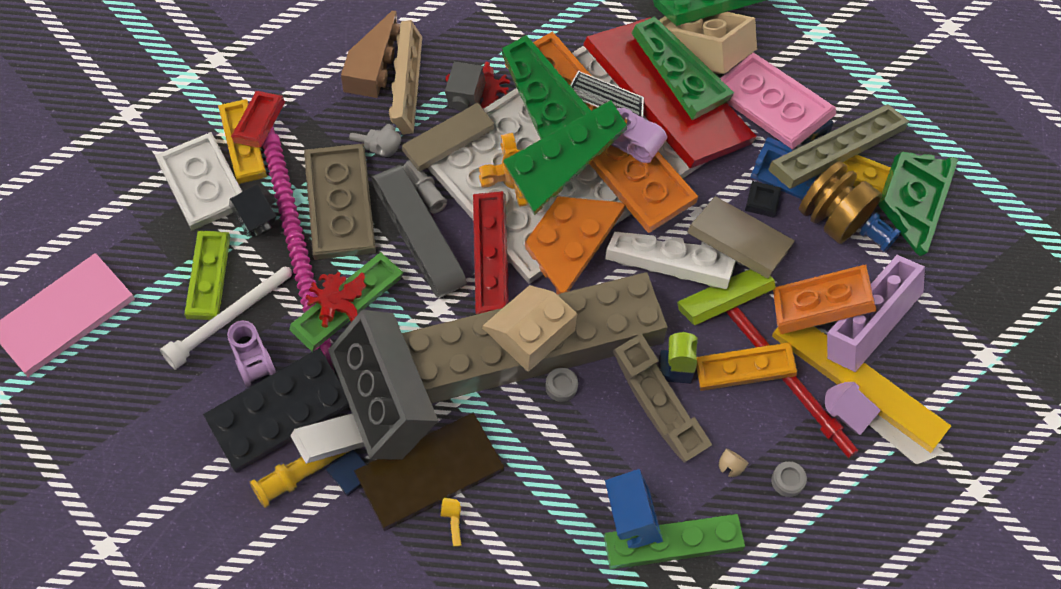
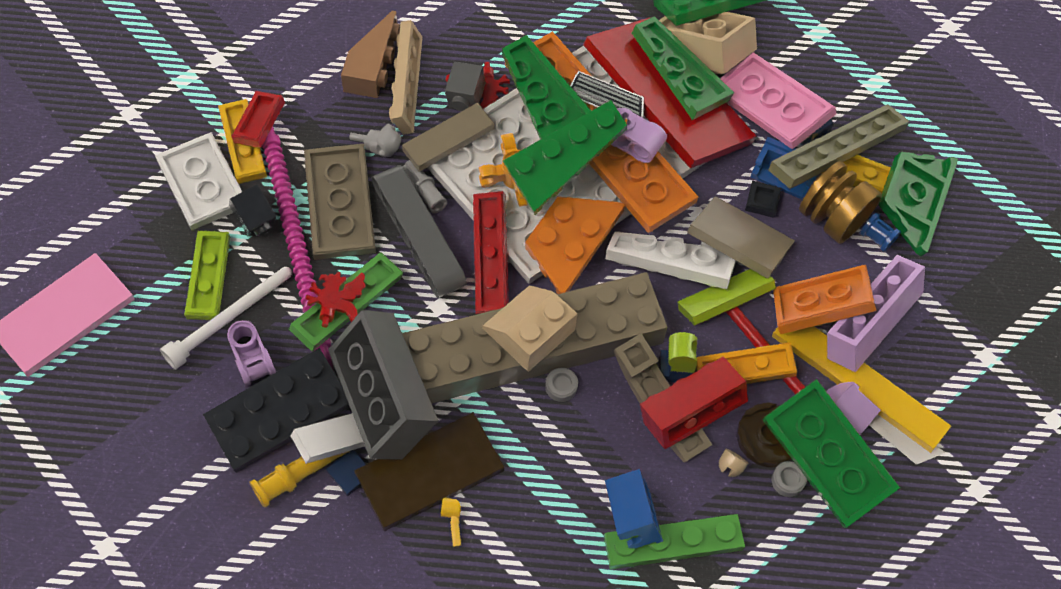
none -> red brick [640,356,748,450]
none -> dark brown tile [736,402,792,468]
none -> green plate [762,379,900,528]

